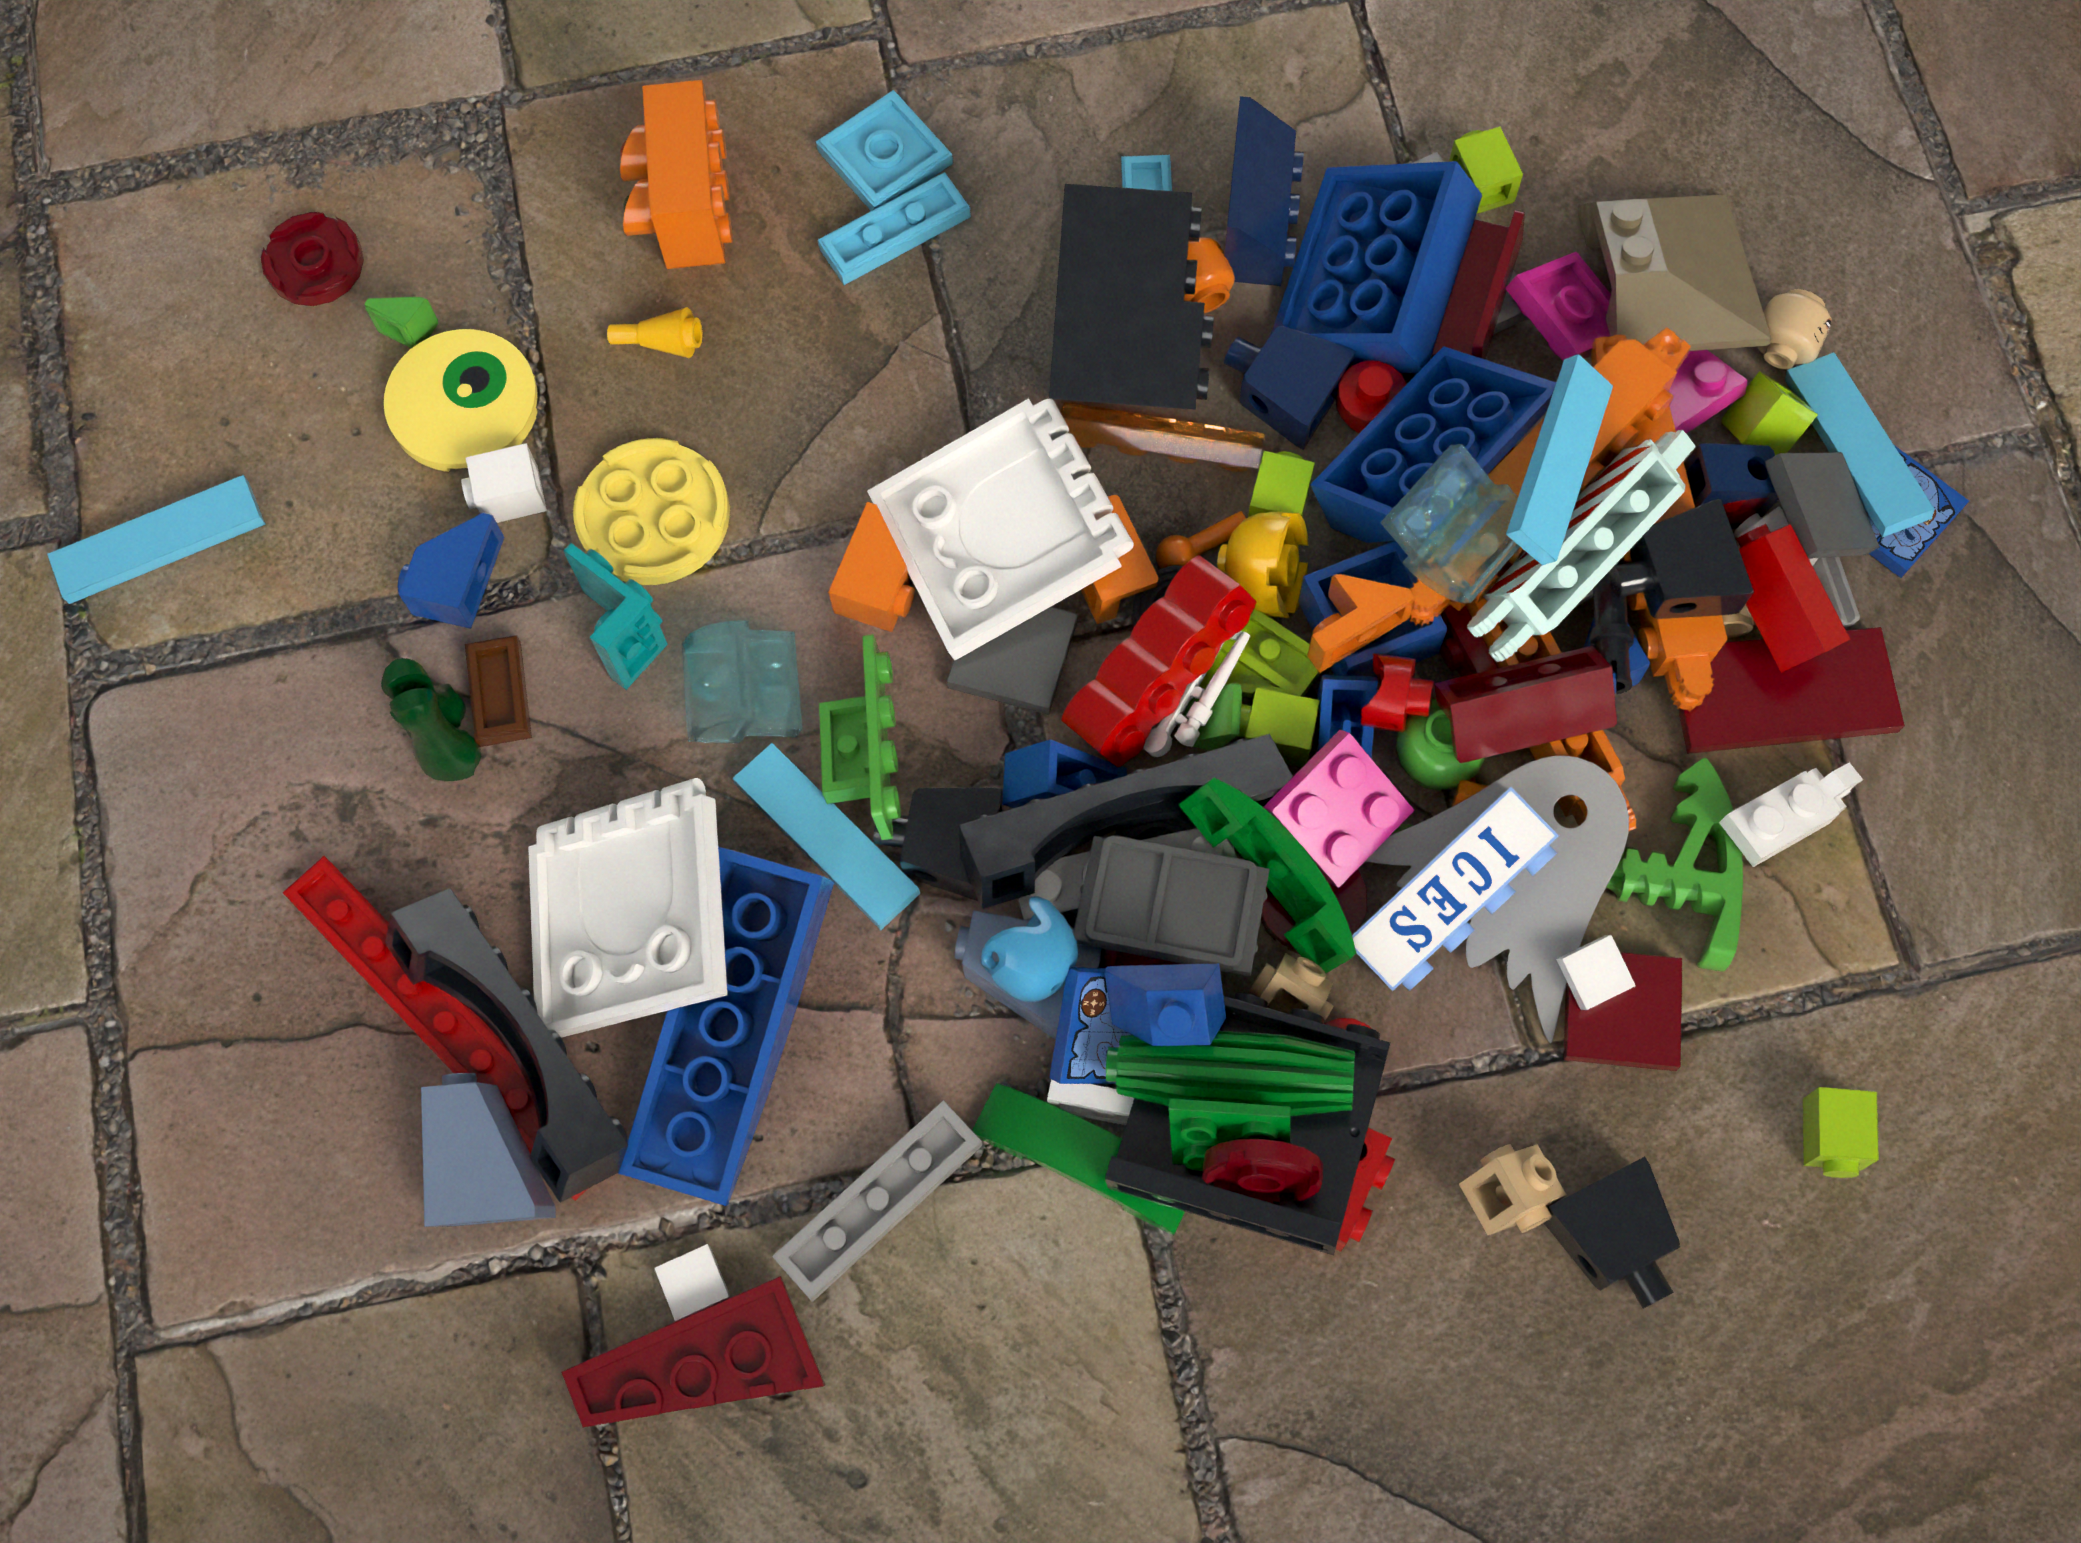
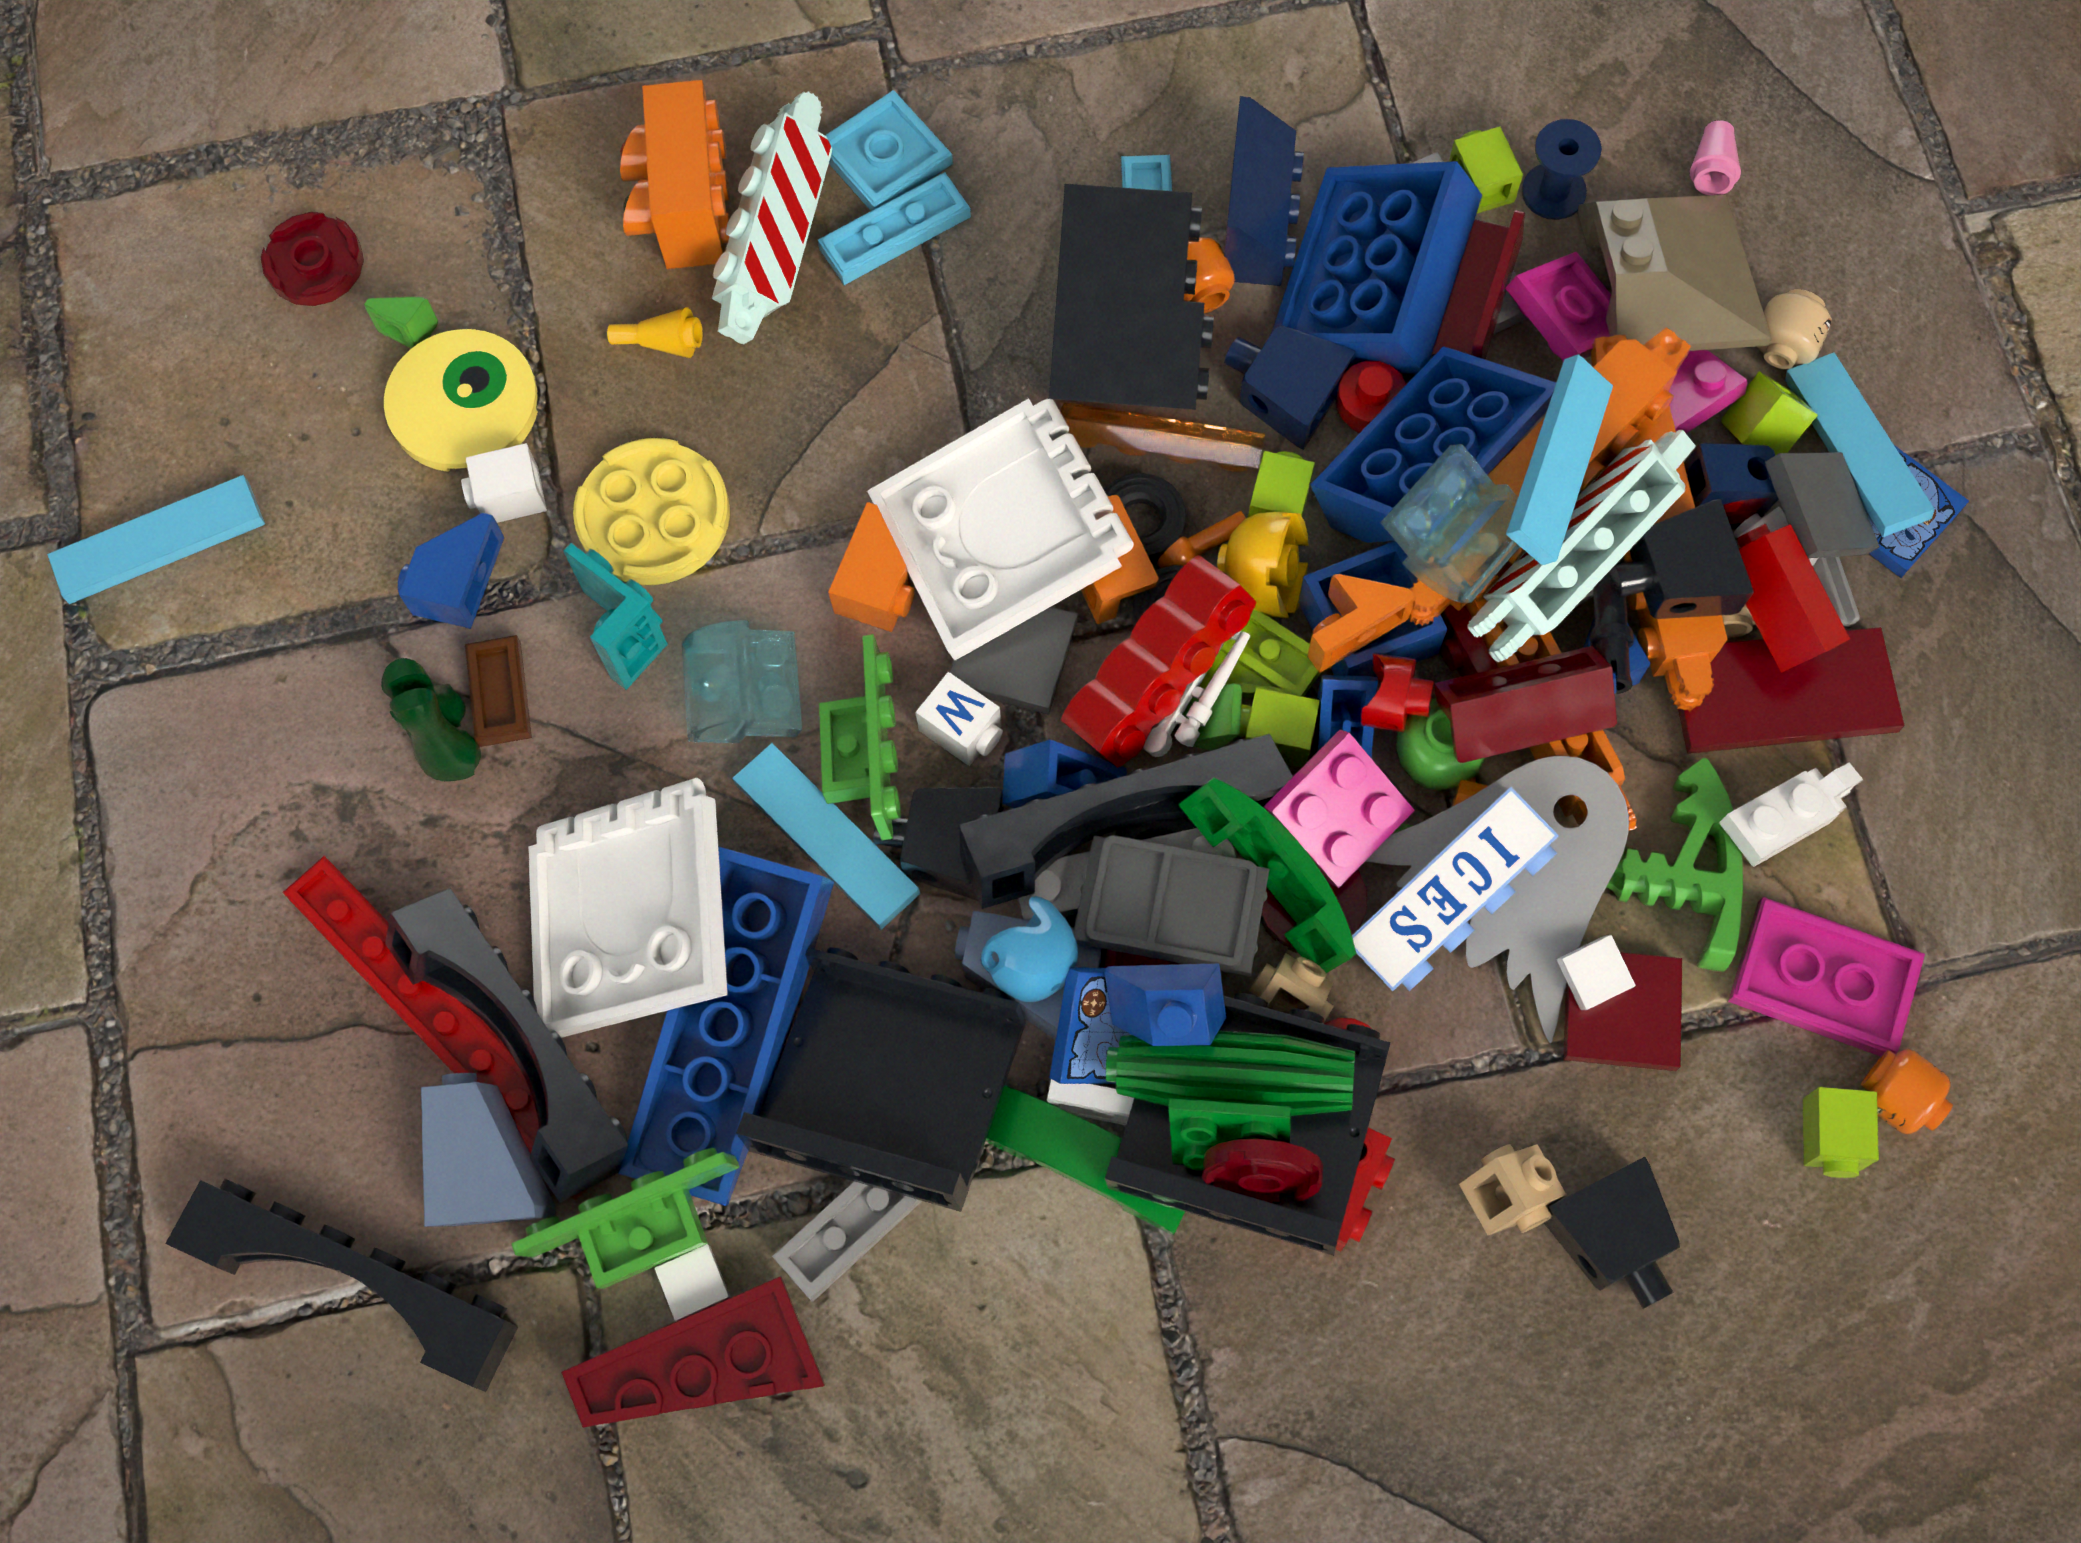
none -> black arch [165,1179,518,1392]
none -> bright green bracket [511,1148,740,1289]
none -> light aqua hinge [712,91,832,345]
none -> black panel [736,947,1026,1212]
none -> white brick [916,672,1003,767]
none -> black tyre [1104,473,1187,565]
none -> dark blue piece [1522,119,1602,220]
none -> bright pink cone [1690,121,1741,195]
none -> dark pink tile [1728,897,1925,1056]
none -> orange head [1861,1049,1953,1134]

